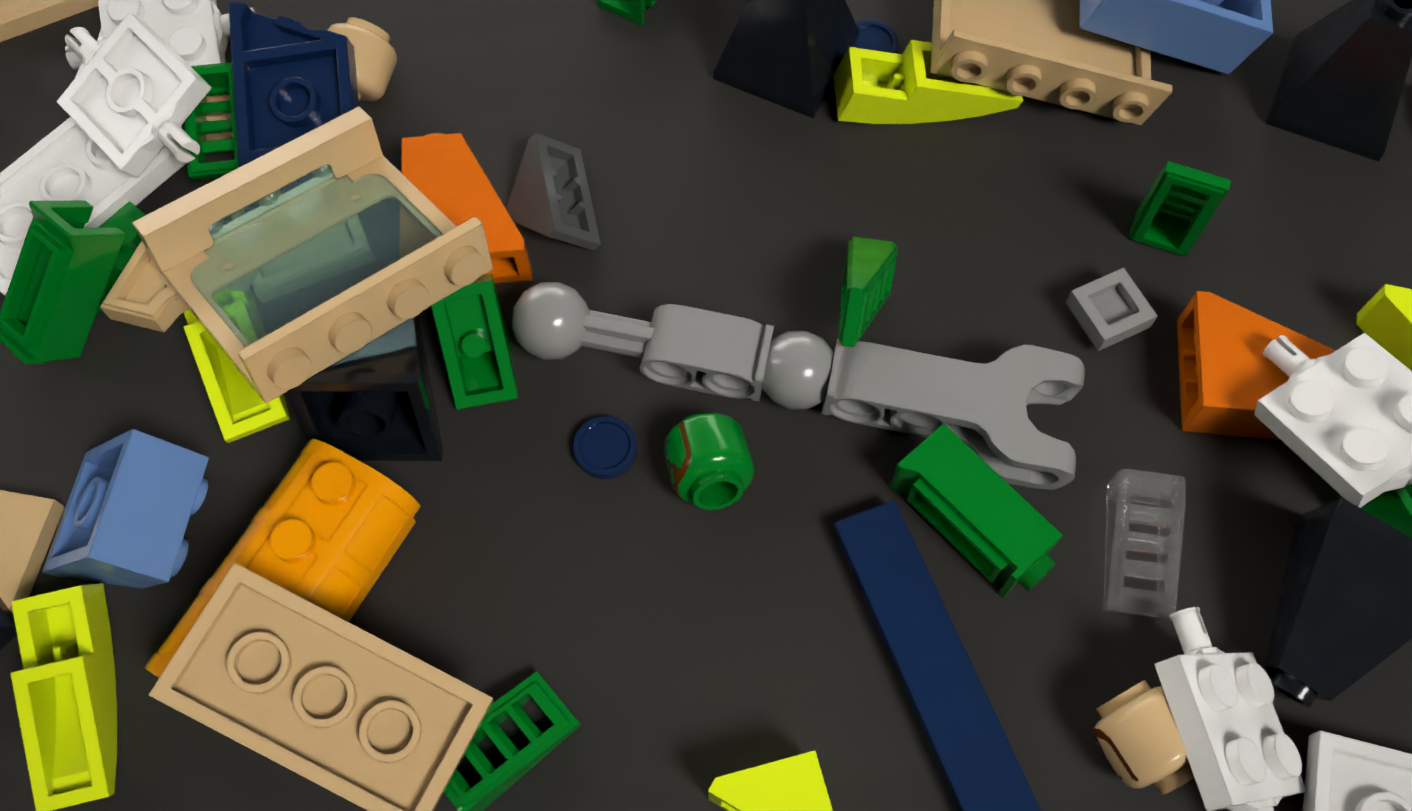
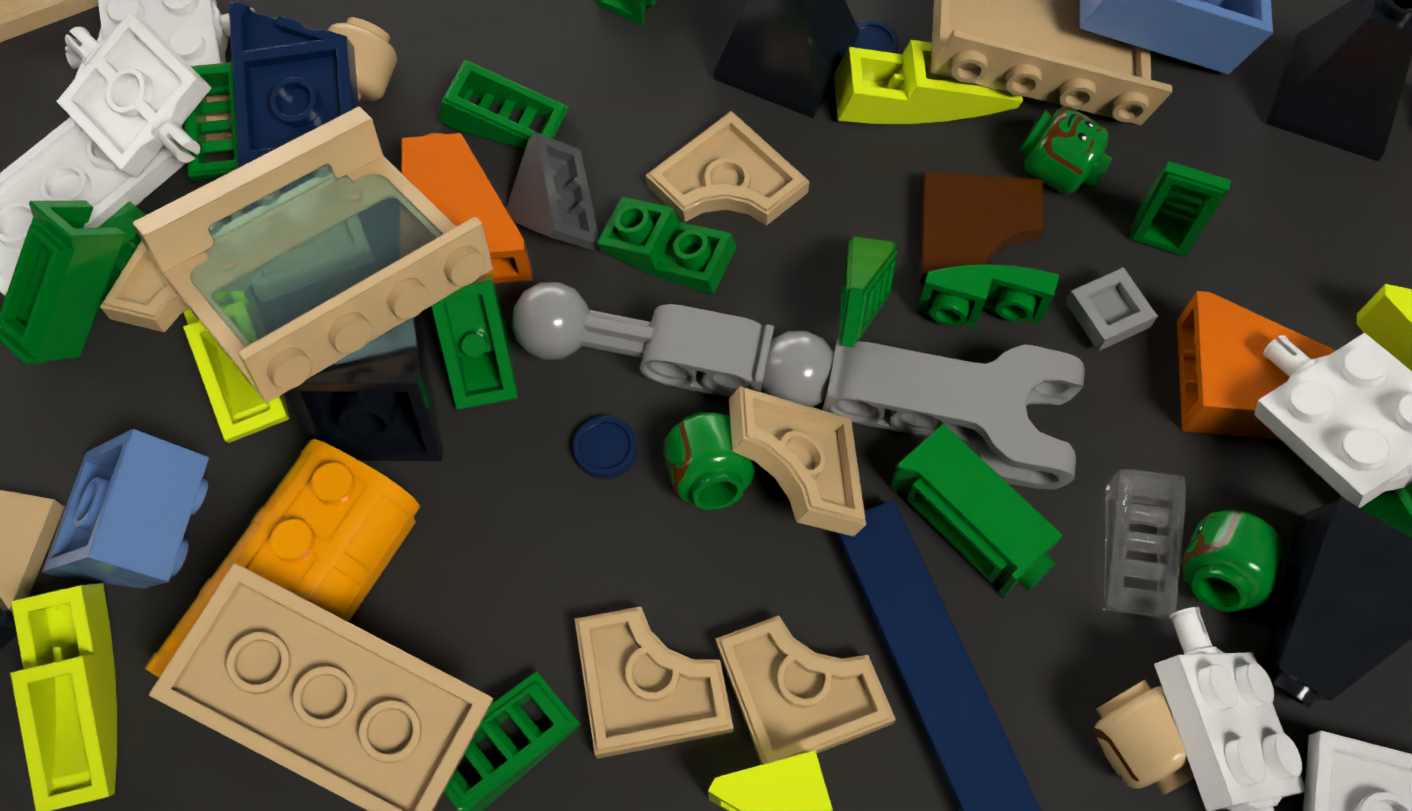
none -> green slope [439,60,569,149]
none -> tan tile [575,607,733,759]
none -> green slope [597,197,737,295]
none -> tan tile [645,111,810,226]
none -> tan tile [716,615,896,765]
none -> tan tile [729,386,866,537]
none -> green slope [917,264,1059,328]
none -> reddish brown tile [920,172,1044,284]
none -> green head [1019,106,1113,195]
none -> green head [1181,510,1285,612]

